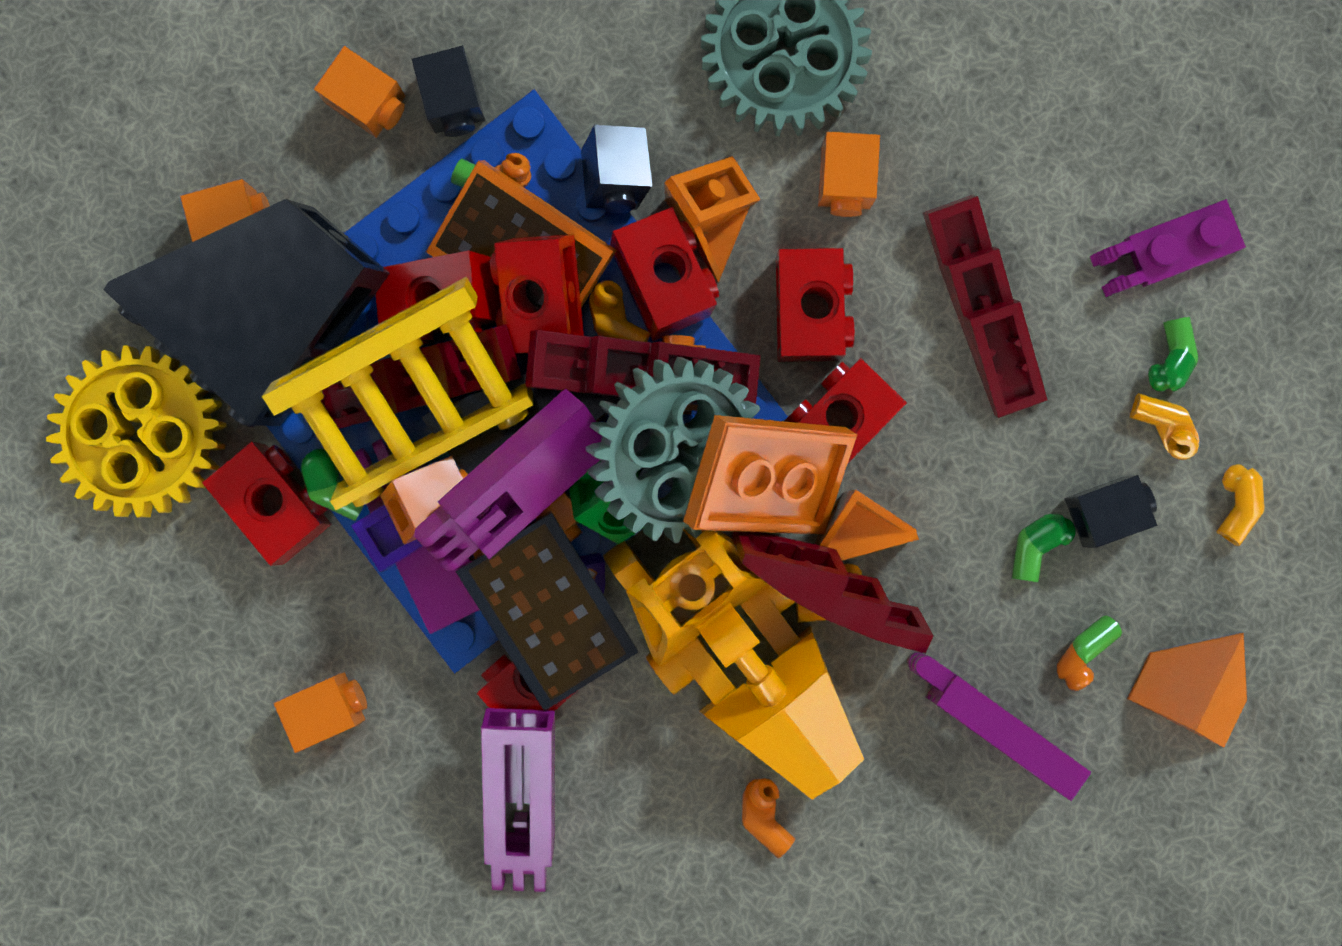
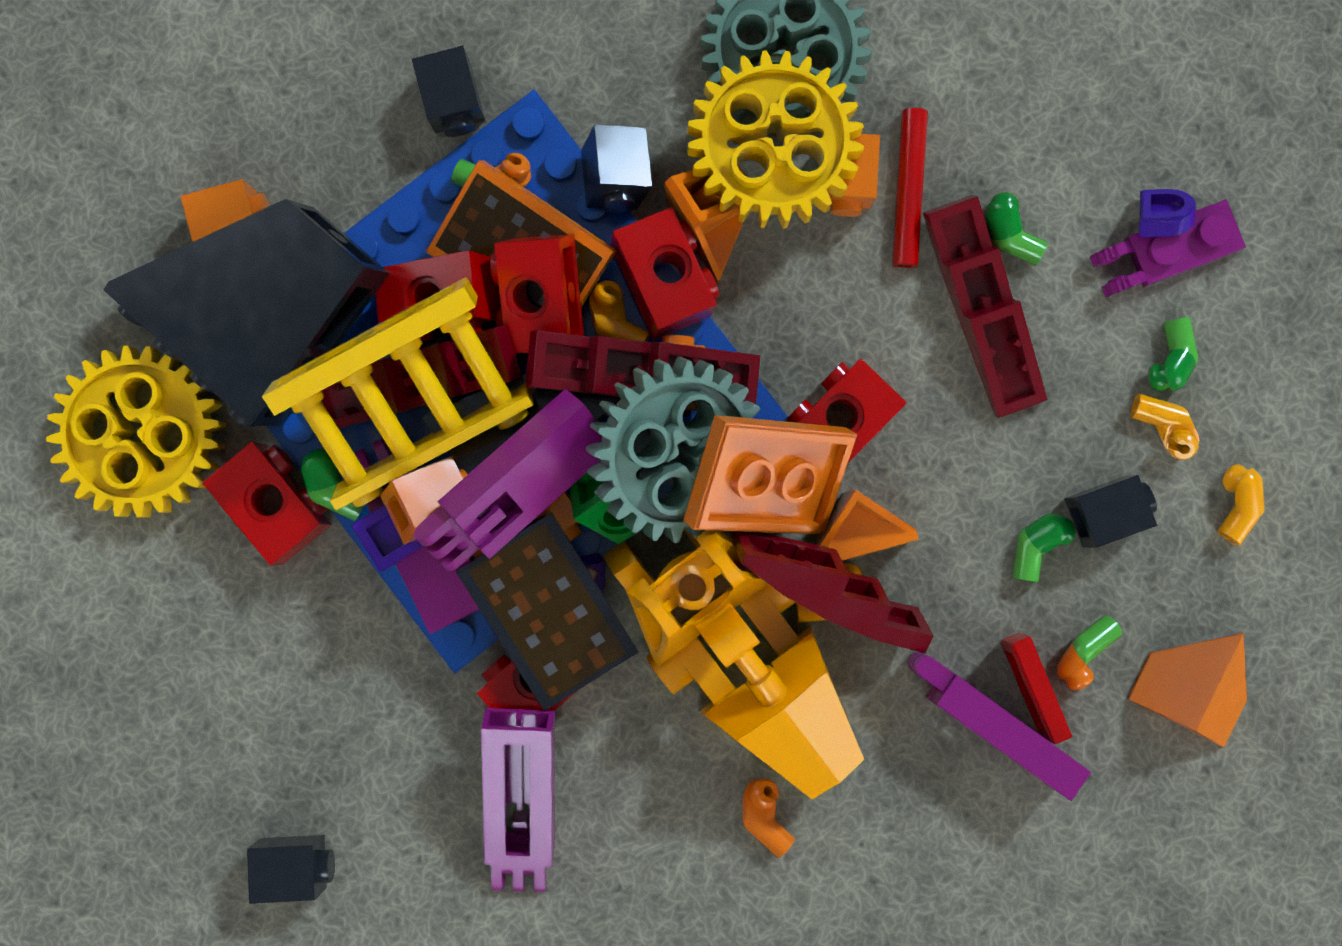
orange brick [273,672,367,753] -> none
orange brick [314,46,406,138] -> none
red brick [775,248,855,362] -> none
none -> black brick [247,835,335,904]
none -> yellow gear [687,50,864,229]
none -> red piece [892,108,928,268]
none -> arm [985,192,1048,266]
none -> red tile [1000,633,1073,744]
none -> dark purple tile [1139,189,1196,238]

